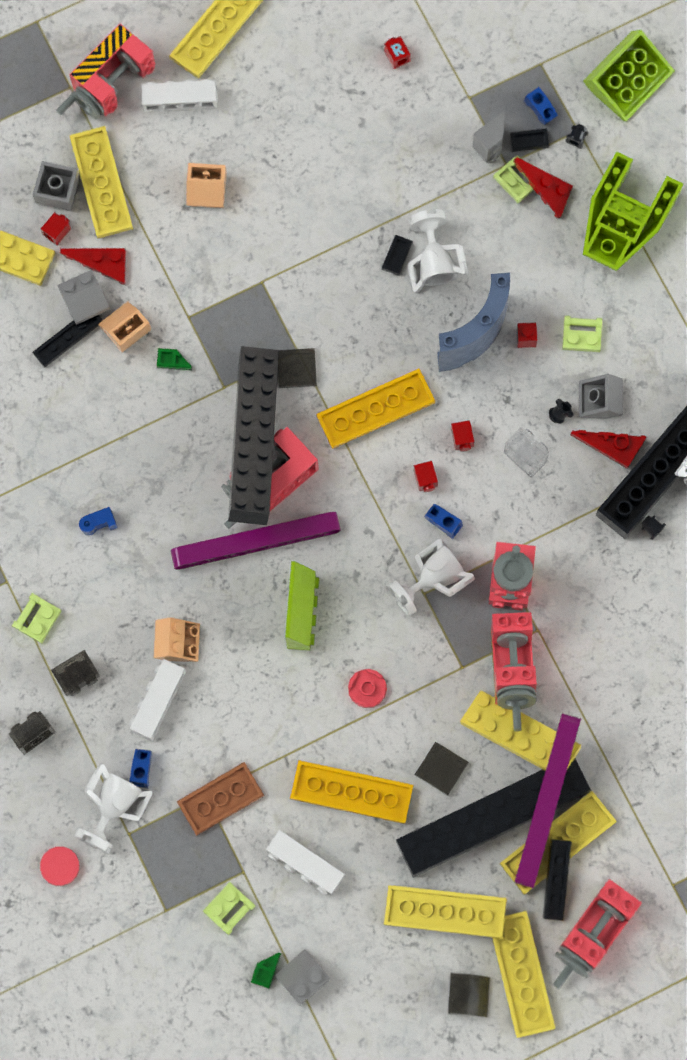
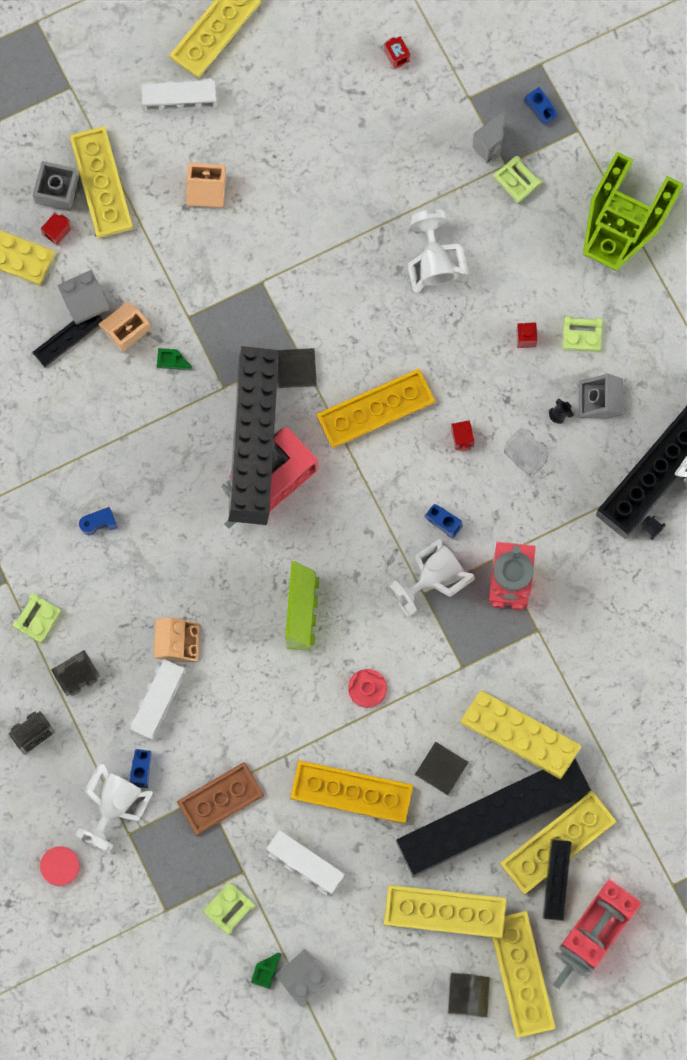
piece [56,23,156,120] -> none
red wing [60,248,126,285] -> none
magenta beam [170,512,341,570] -> none
black tile [382,234,413,276] -> none
red brick [413,461,438,492] -> none
sand blue panel [437,272,510,372] -> none
piece [491,612,537,732] -> none
black tile [510,128,549,152] -> none
red wing [513,157,573,219] -> none
magenta beam [514,713,581,888] -> none
black brick [565,124,589,149] -> none
red wing [570,430,647,469] -> none
lime slope [583,30,675,122] -> none

